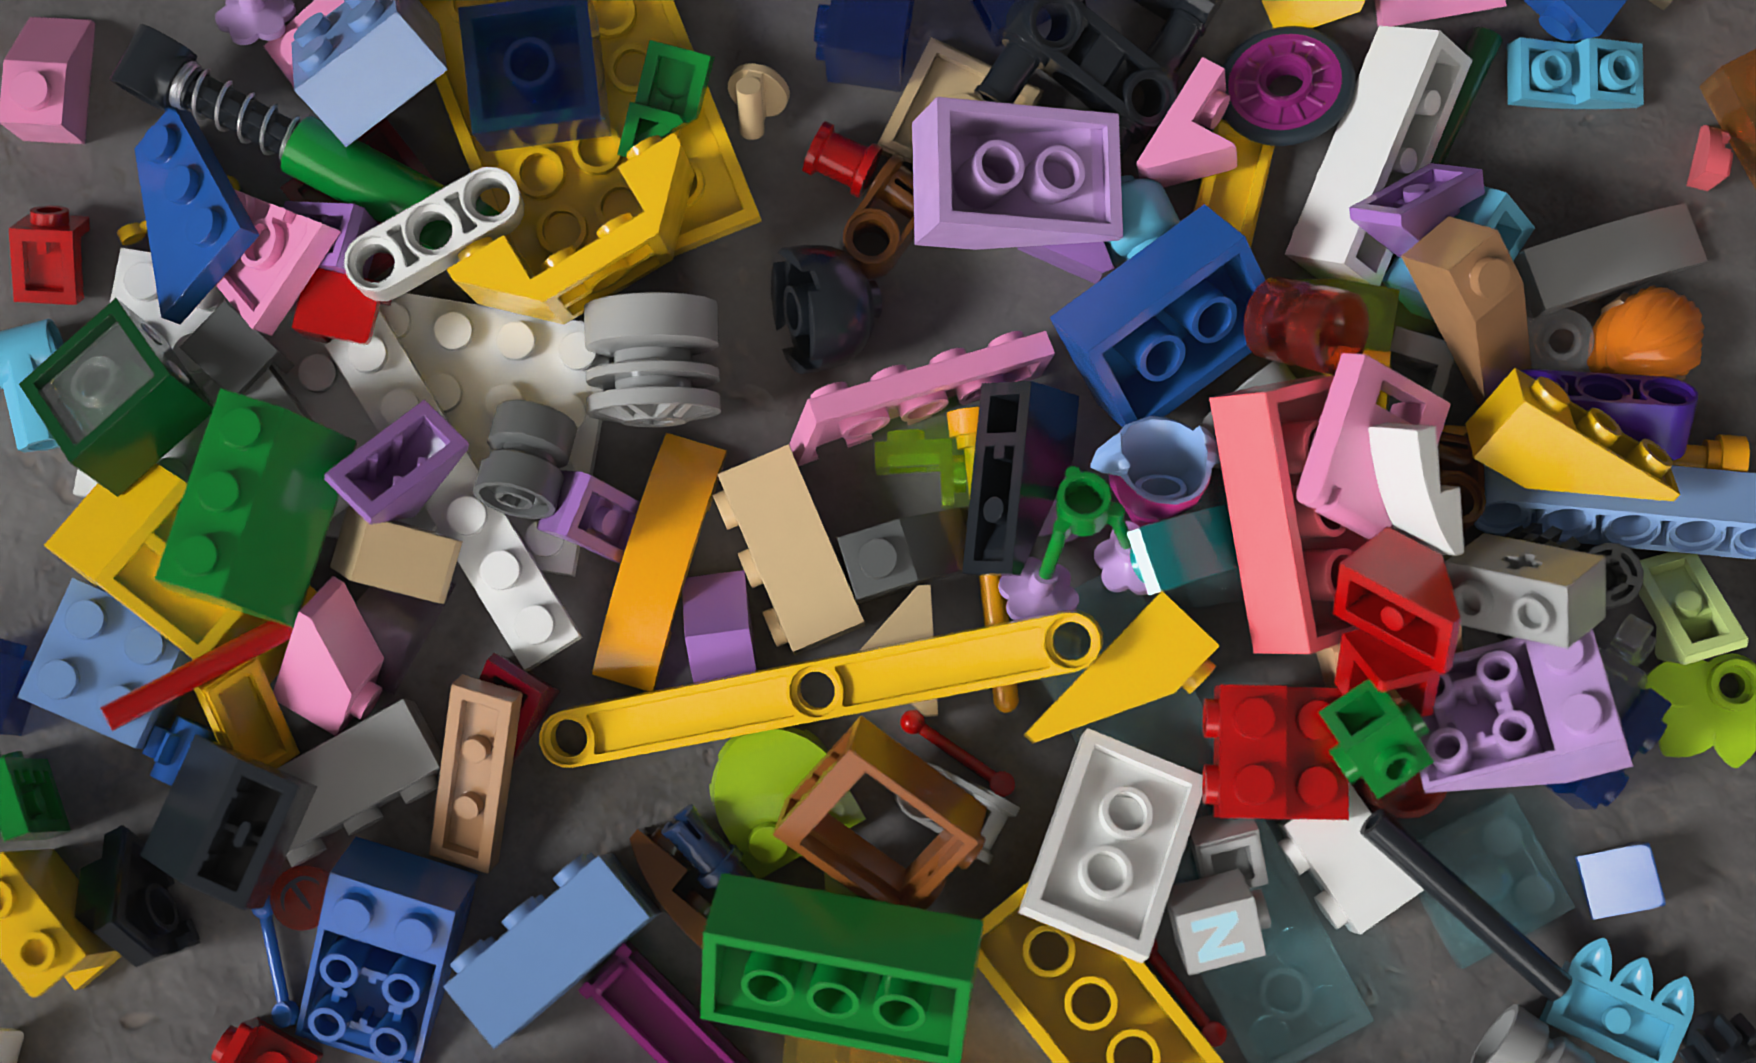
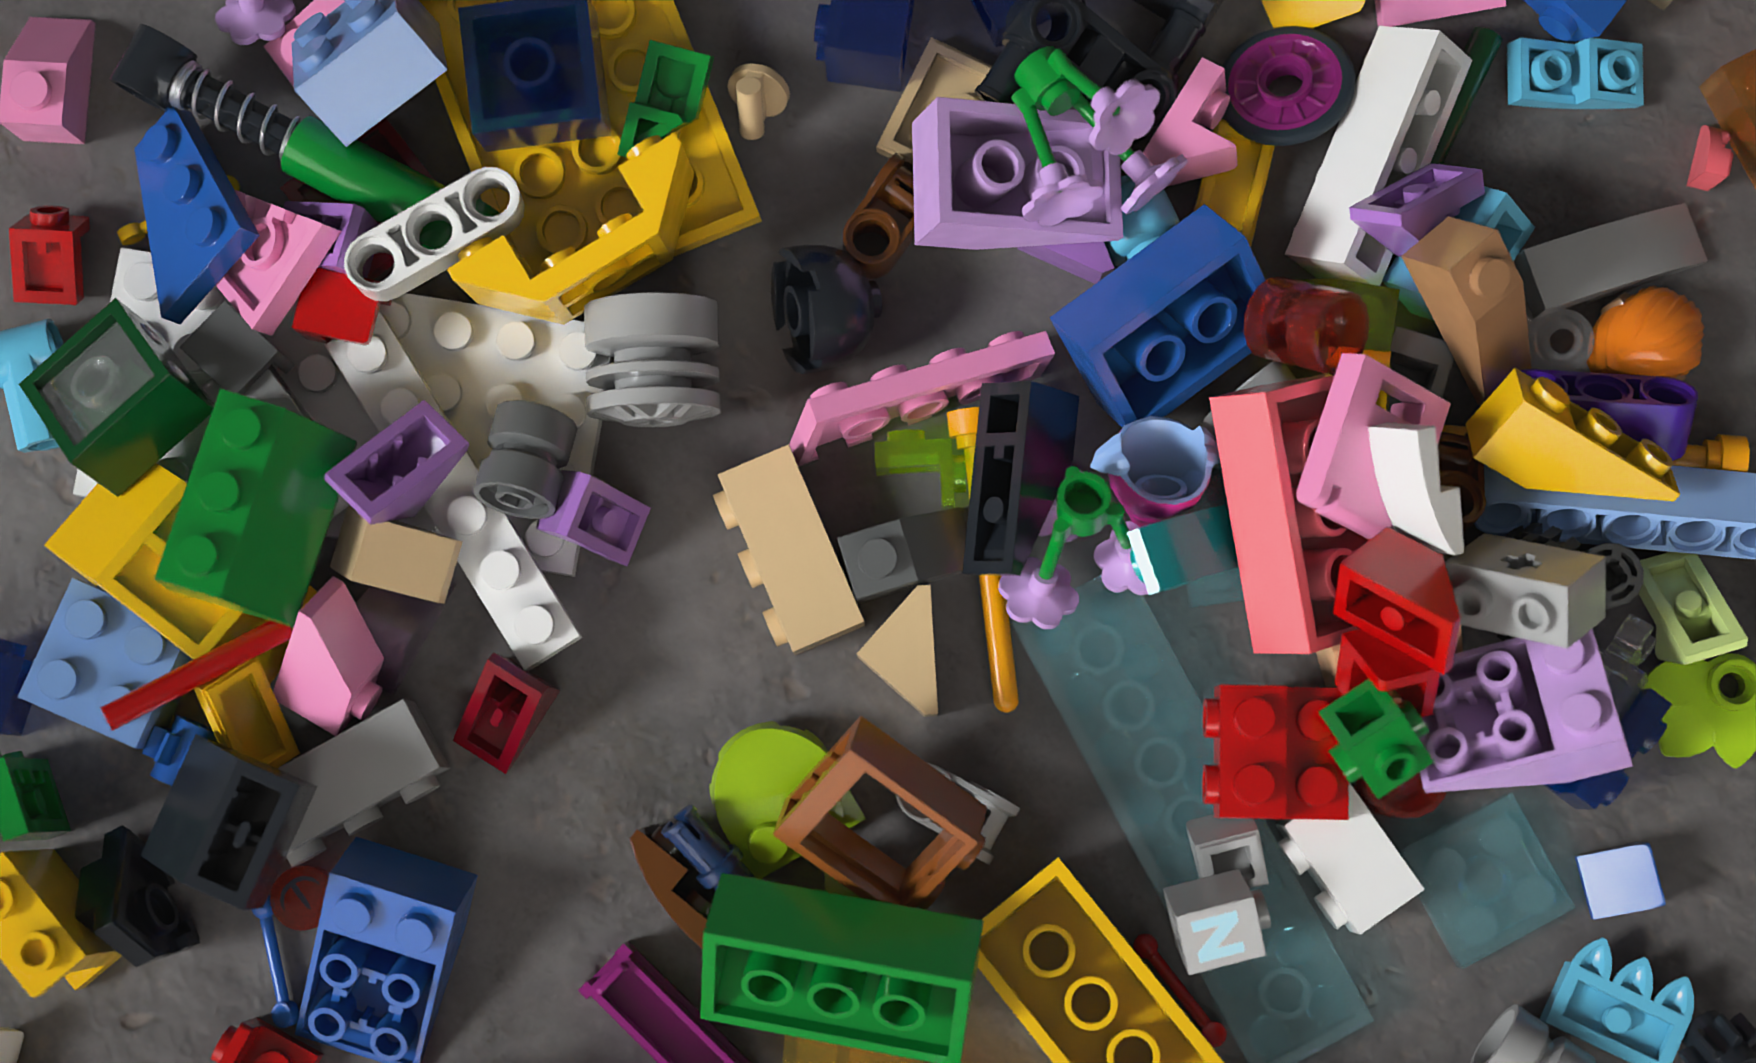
medium nougat plate [429,674,523,873] -> none
medium blue brick [443,852,661,1049] -> none
yellow beam [539,610,1103,768] -> none
light orange slope [592,433,727,692] -> none
medium lavender slope [682,570,758,683] -> none
red bush [802,121,883,198] -> none
red hinge [900,710,1015,797] -> none
white plate [1018,728,1202,963] -> none
yellow slope [1023,592,1220,744] -> none
black piece [1360,809,1572,1001] -> none
none -> lavender plant [1011,46,1188,226]

